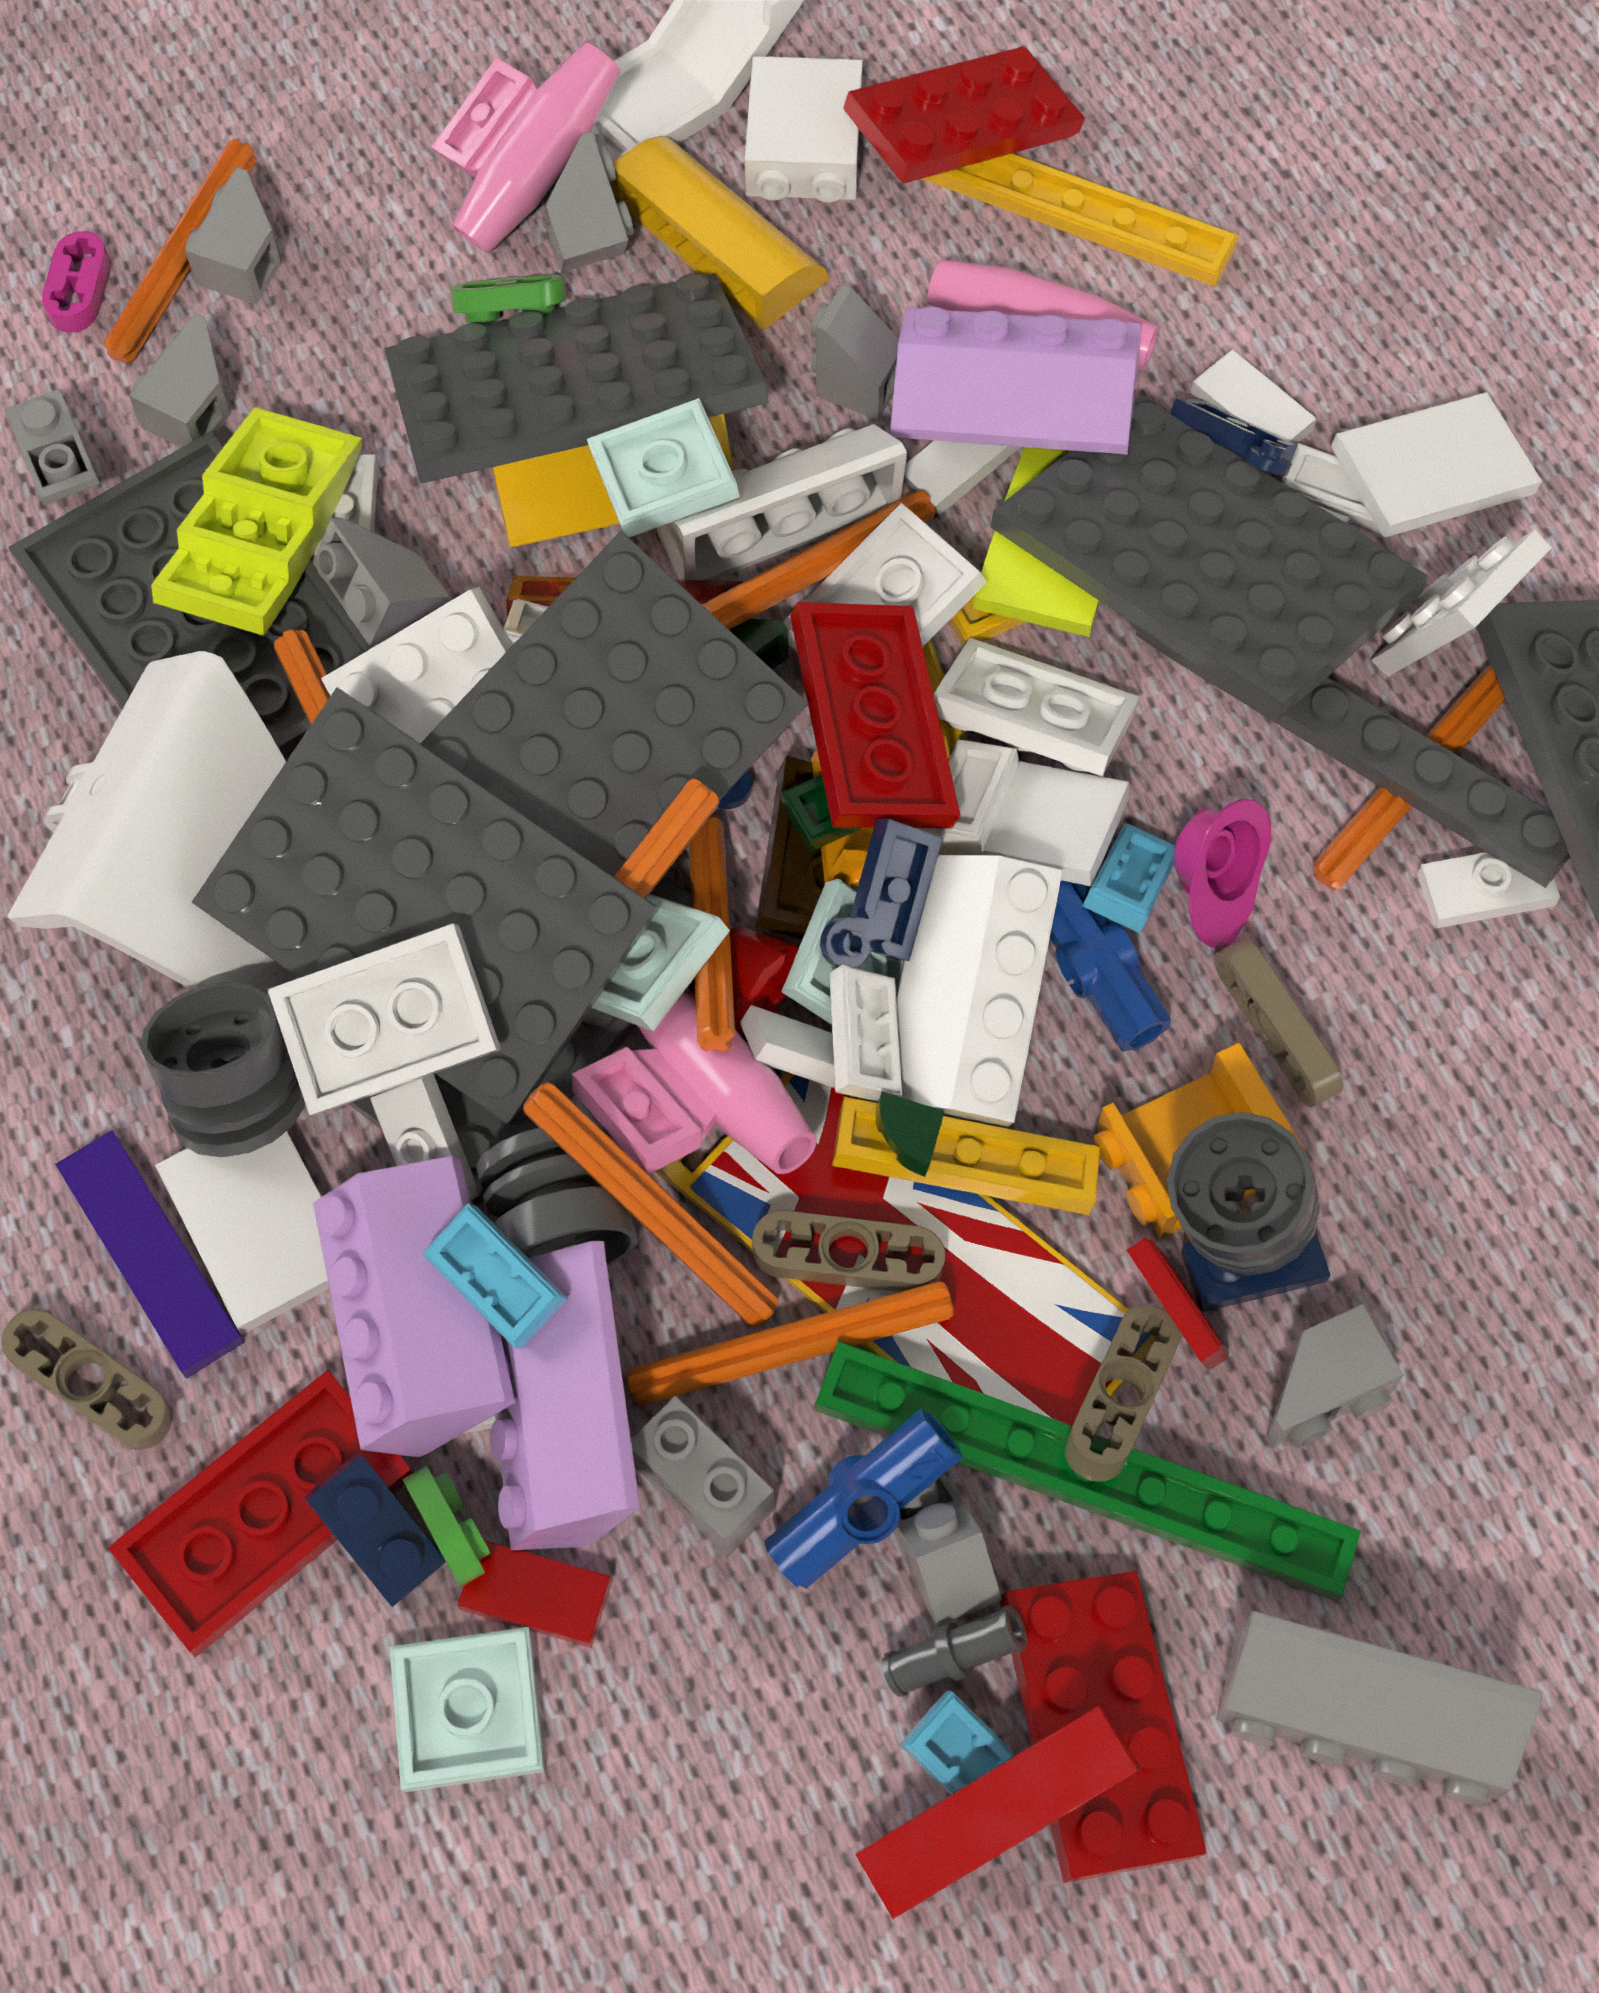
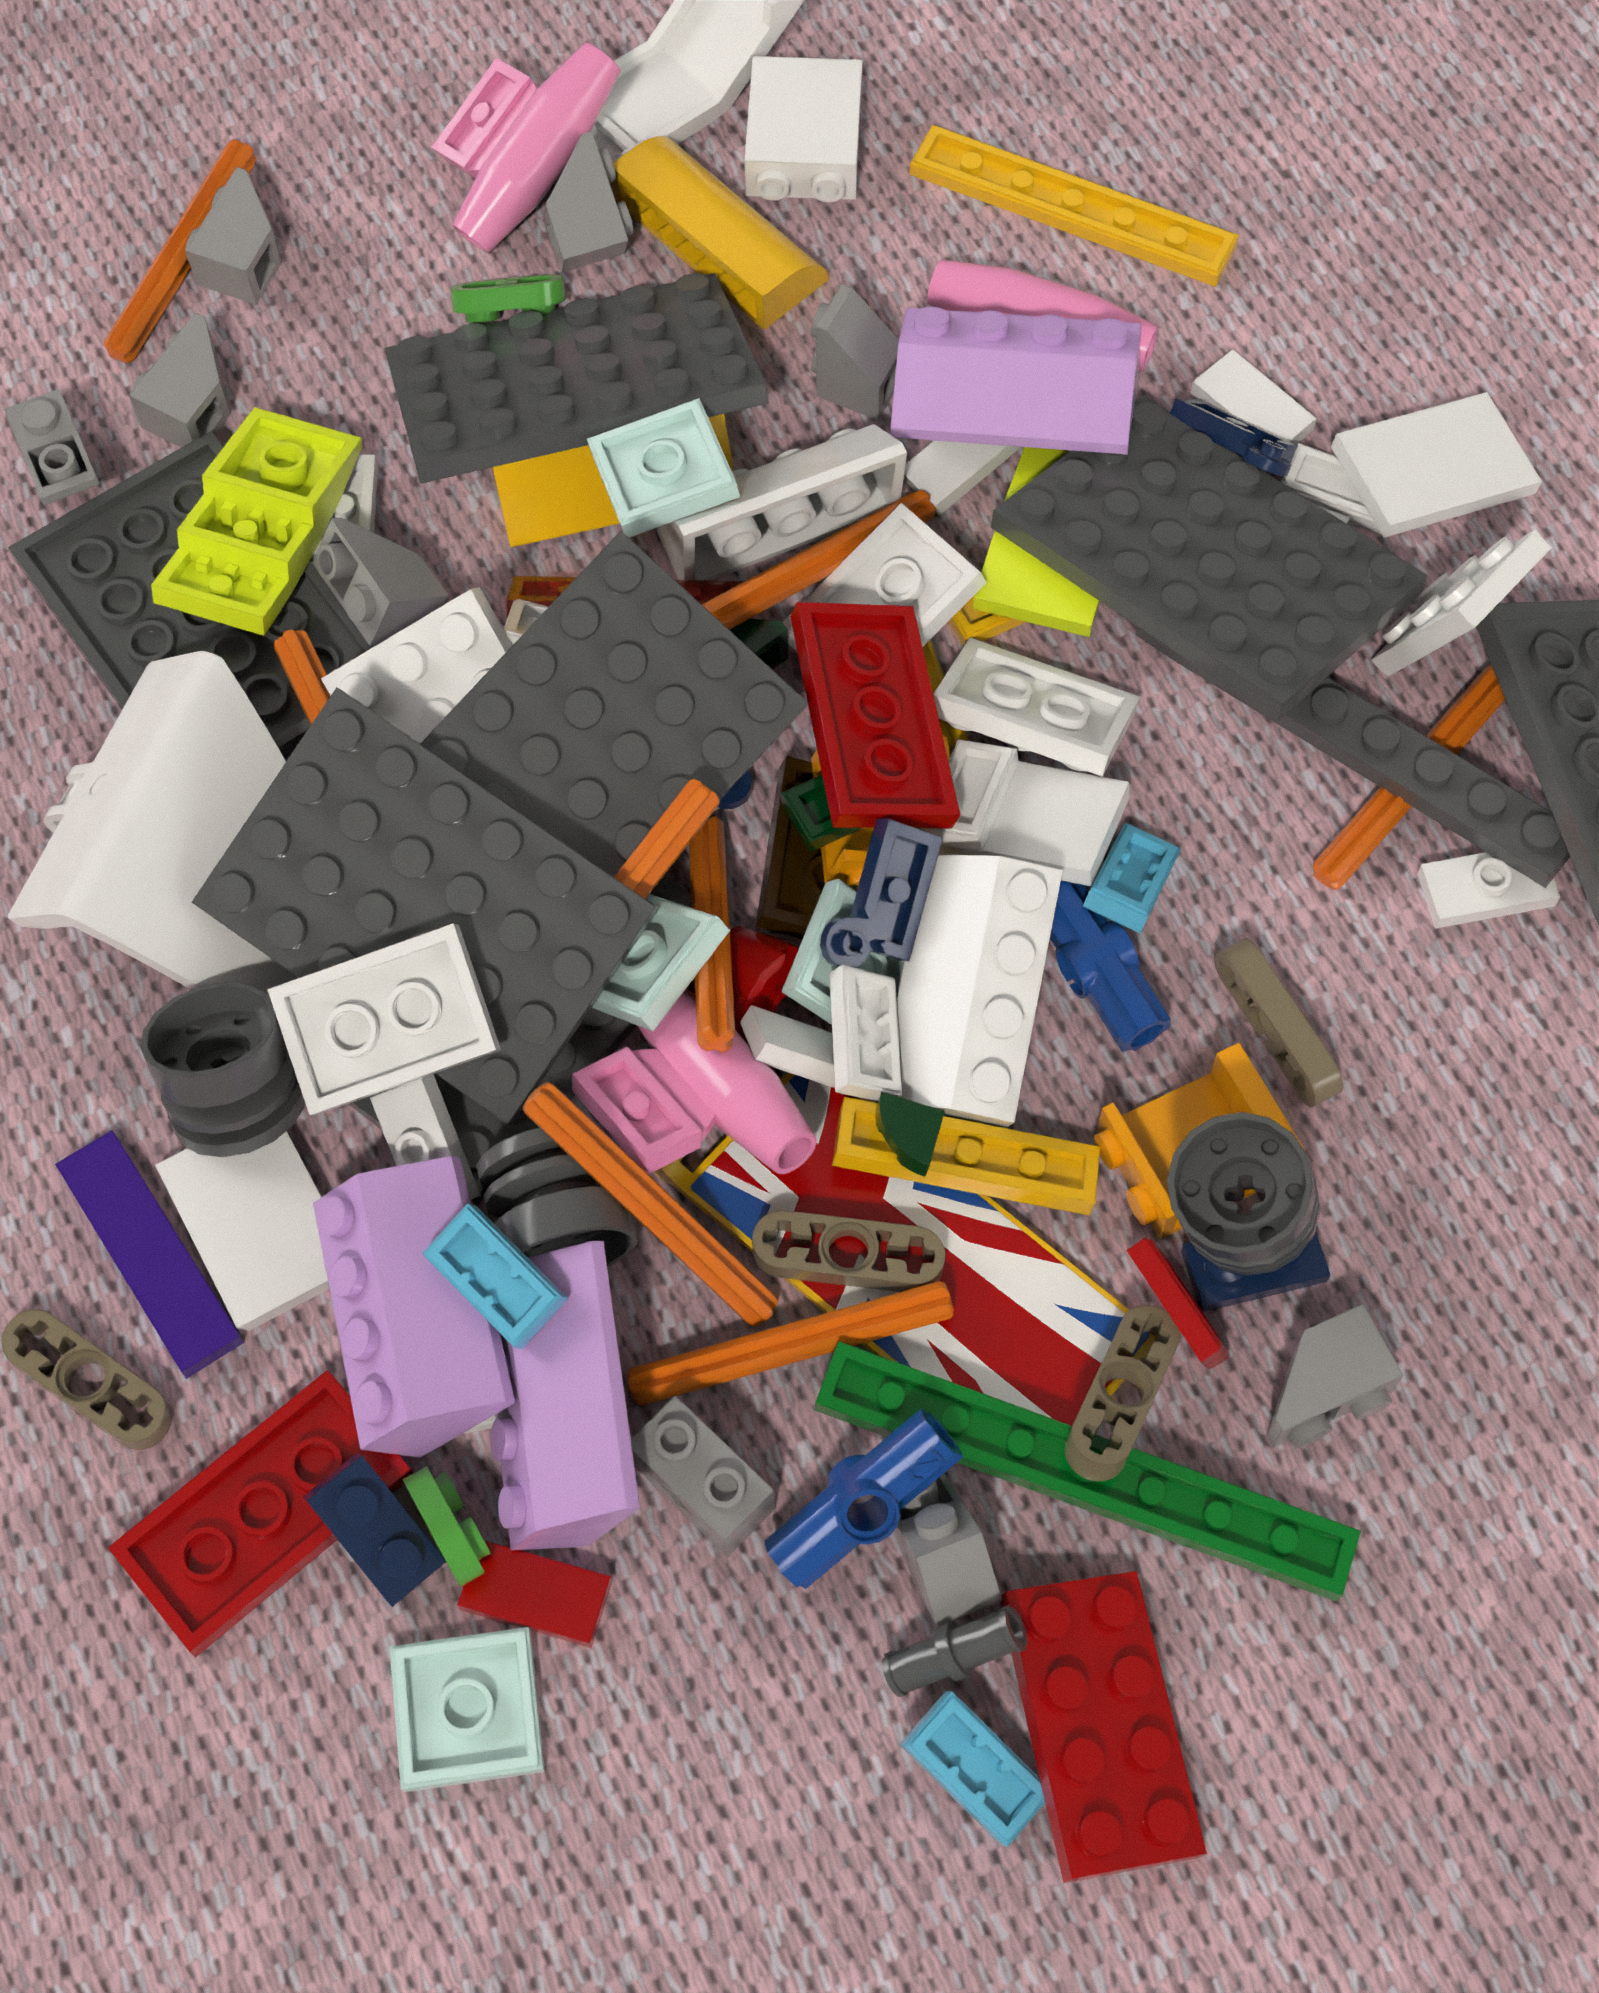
dark pink beam [42,231,110,333] -> none
red plate [843,46,1085,184] -> none
red tile [855,1702,1141,1919] -> none
dark pink piece [1174,799,1271,948] -> none
light grey slope [1217,1611,1543,1806] -> none

